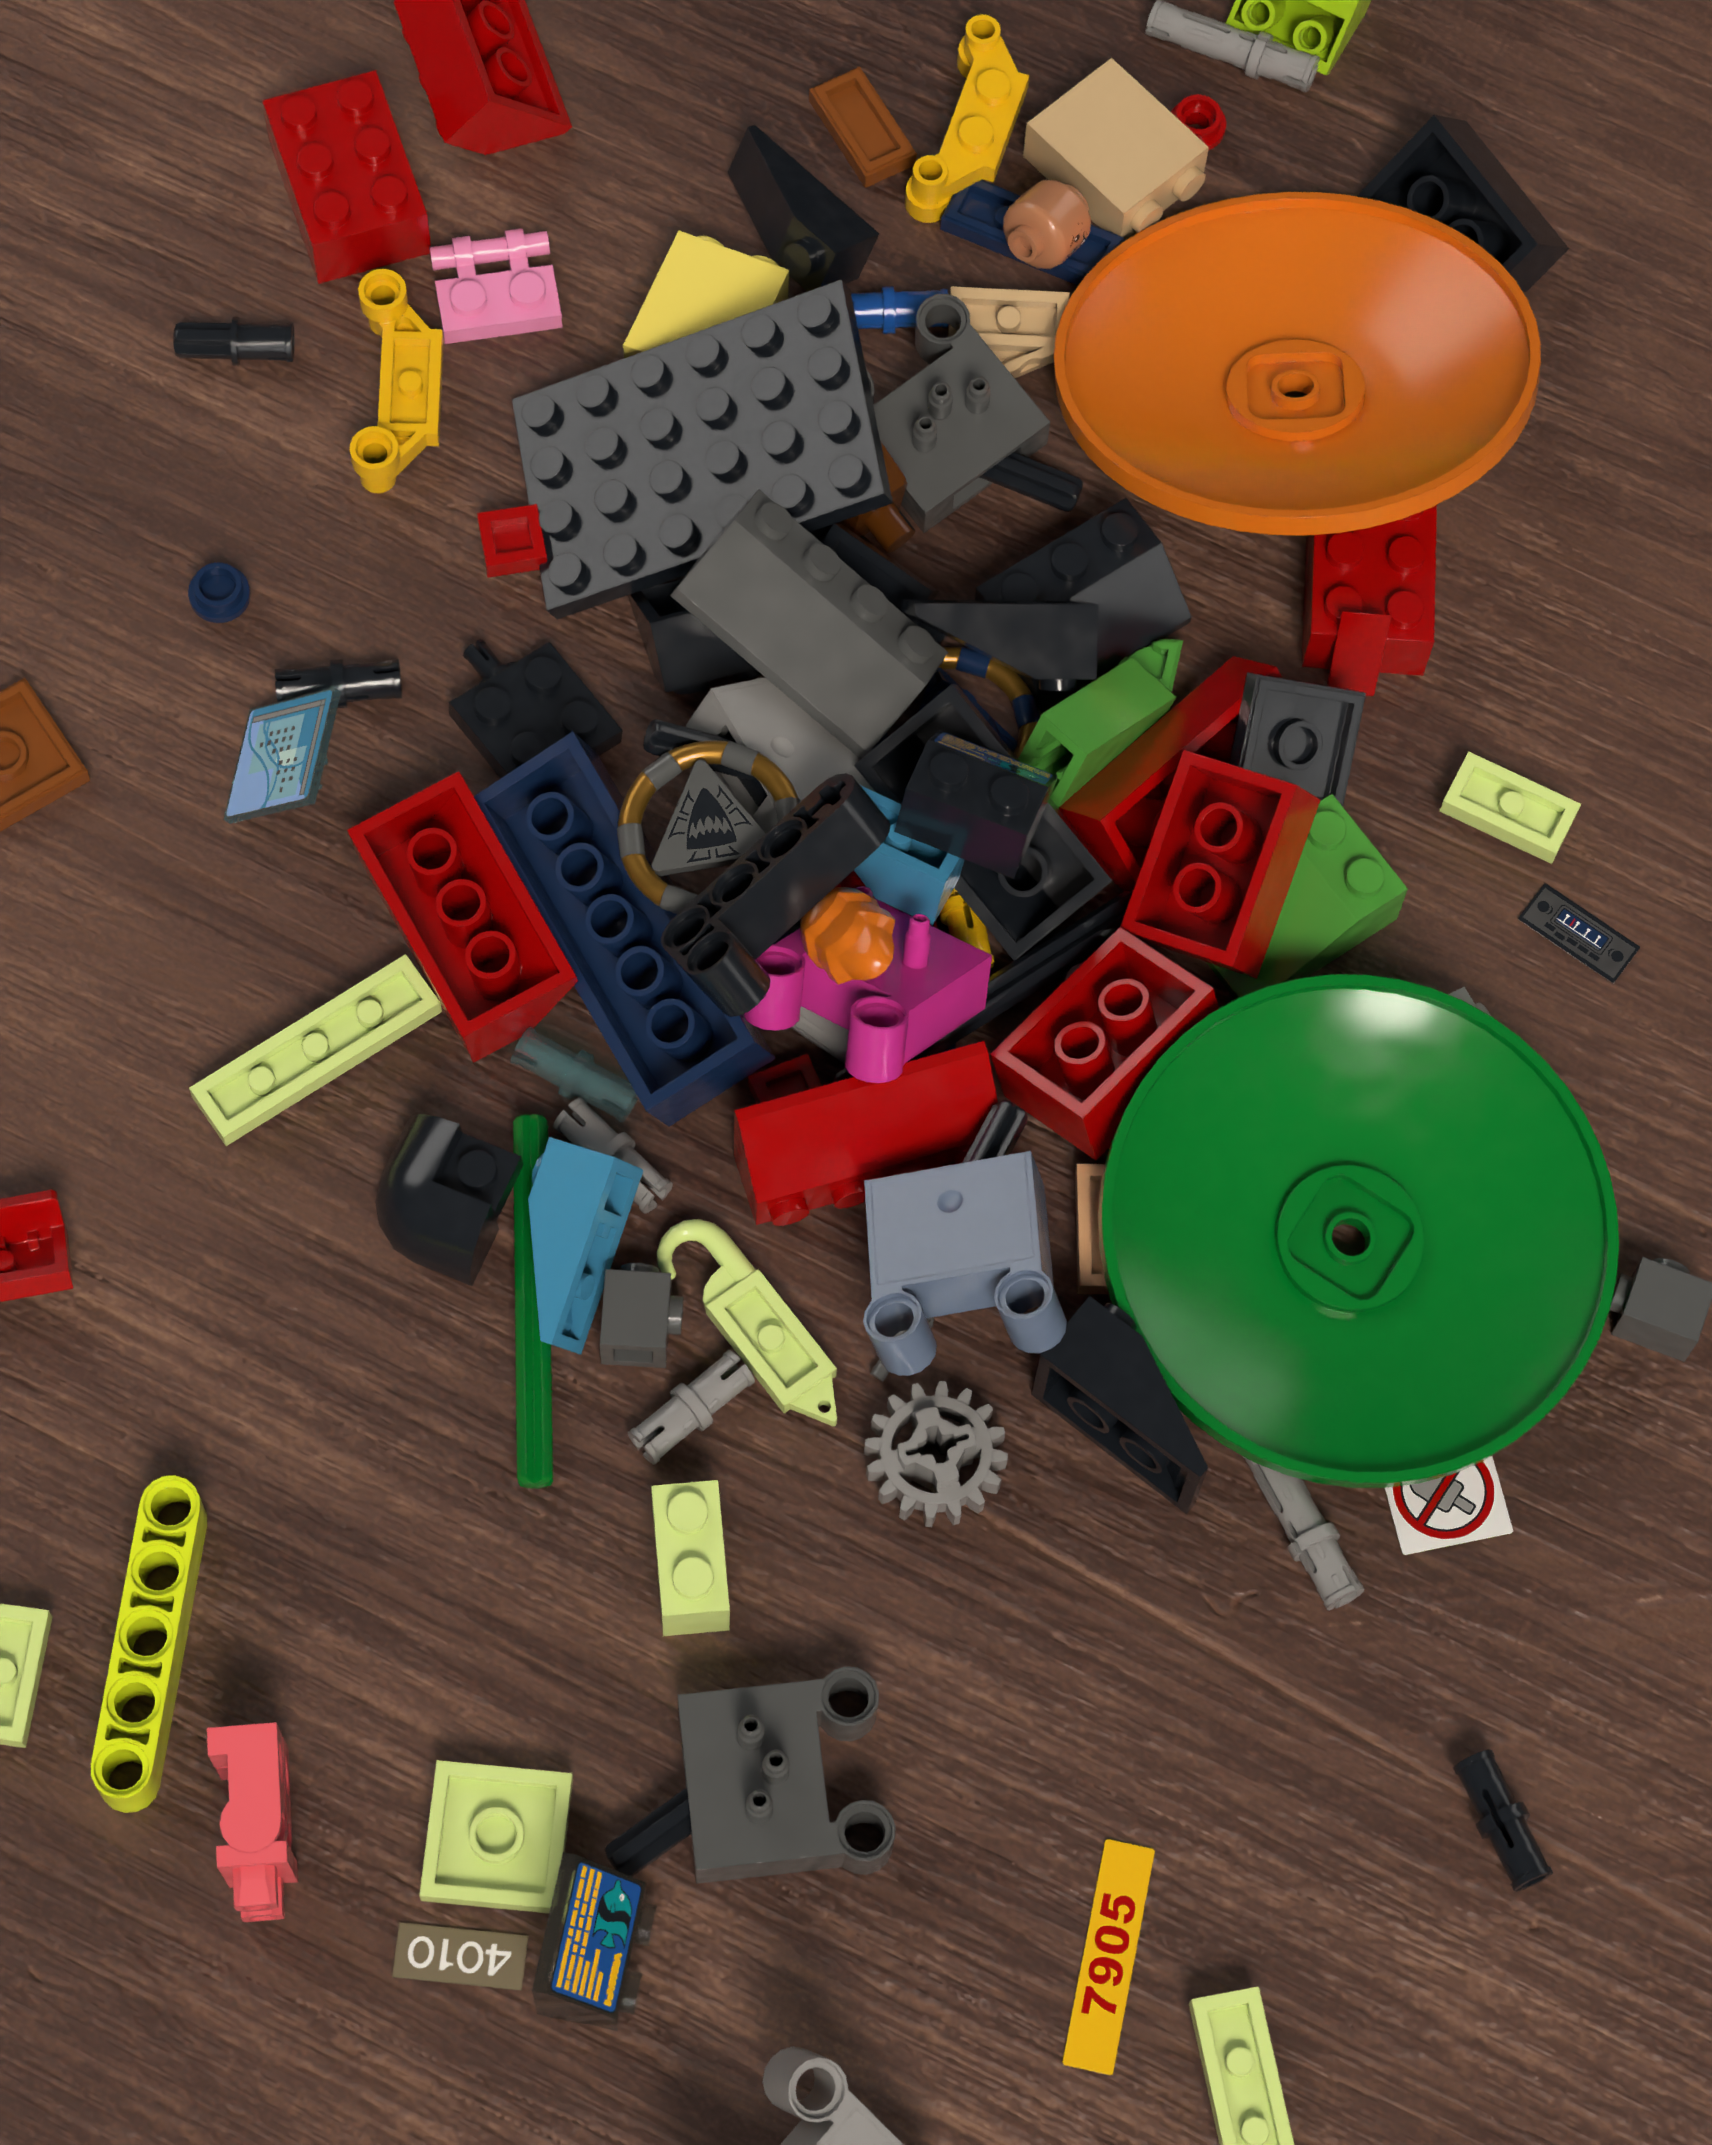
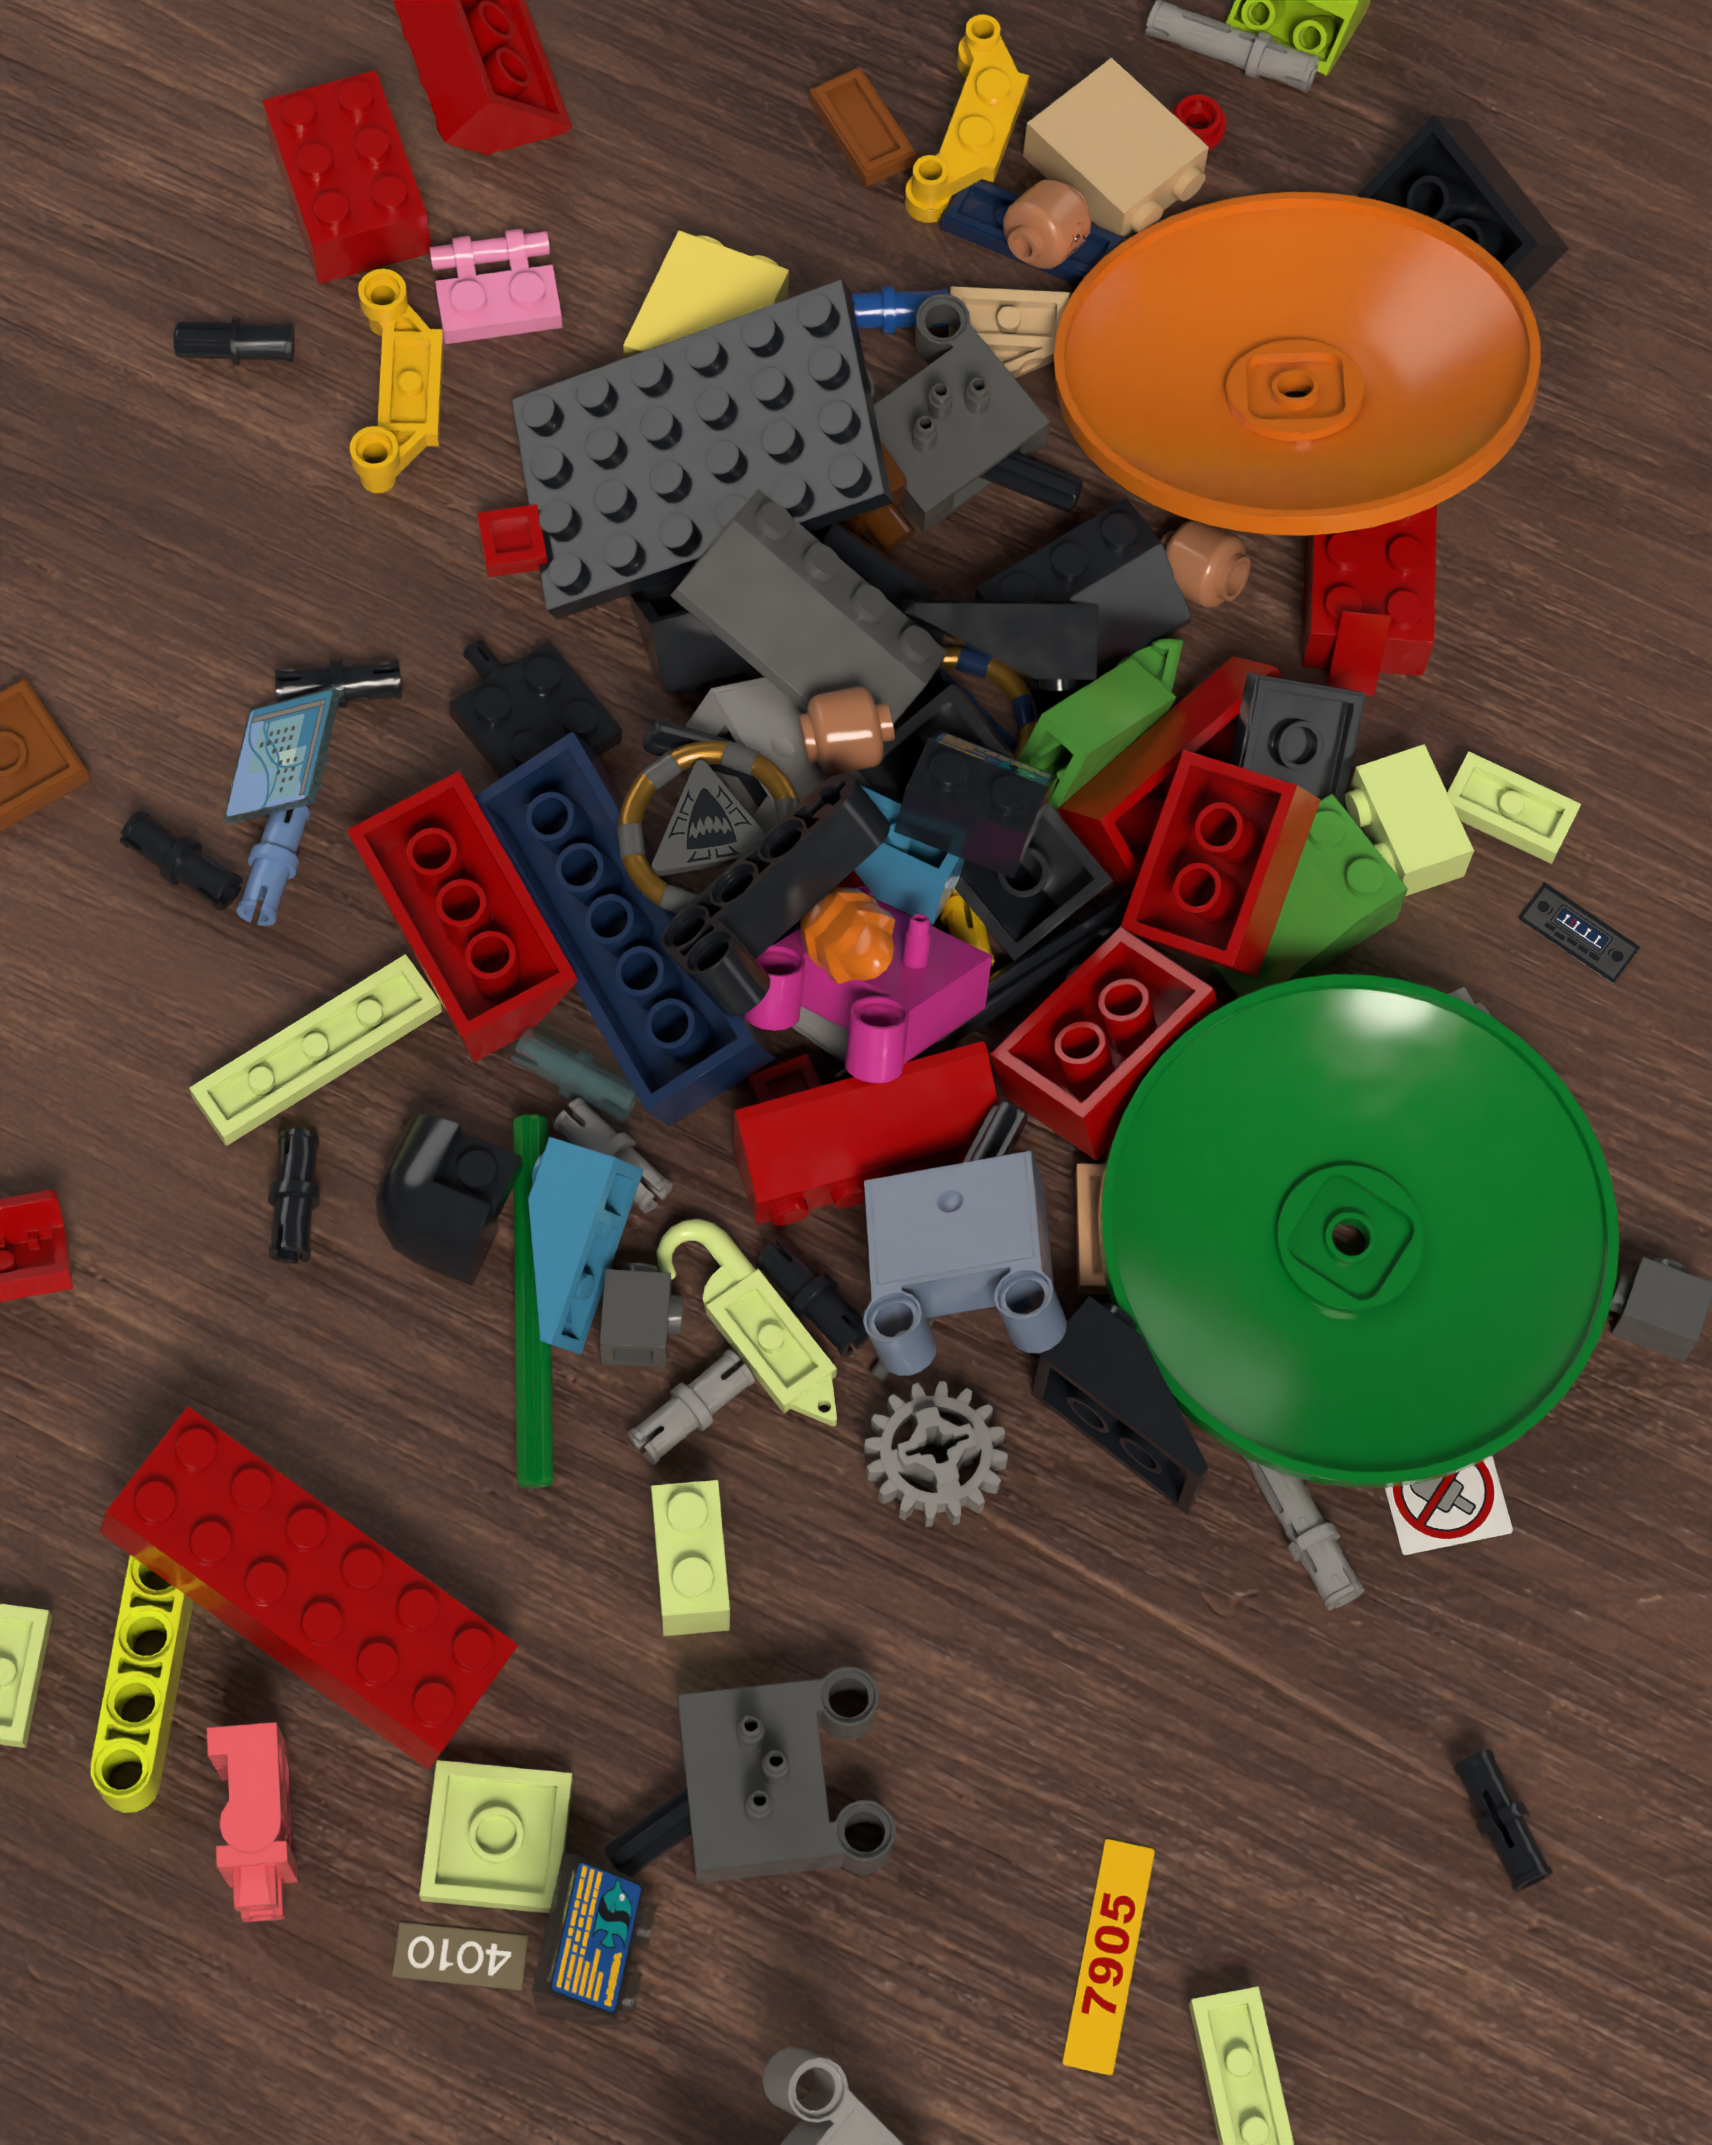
dark blue plate [188,562,251,623] -> none
black slope [728,125,880,292] -> none
none -> red brick [99,1406,518,1770]
none -> black pin [120,810,243,911]
none -> medium blue pin [236,801,311,926]
none -> black pin [268,1128,320,1264]
none -> black pin [756,1236,869,1357]
none -> nougat head [798,686,895,775]
none -> nougat head [1161,520,1251,608]
none -> yellowish green brick [1345,744,1474,896]

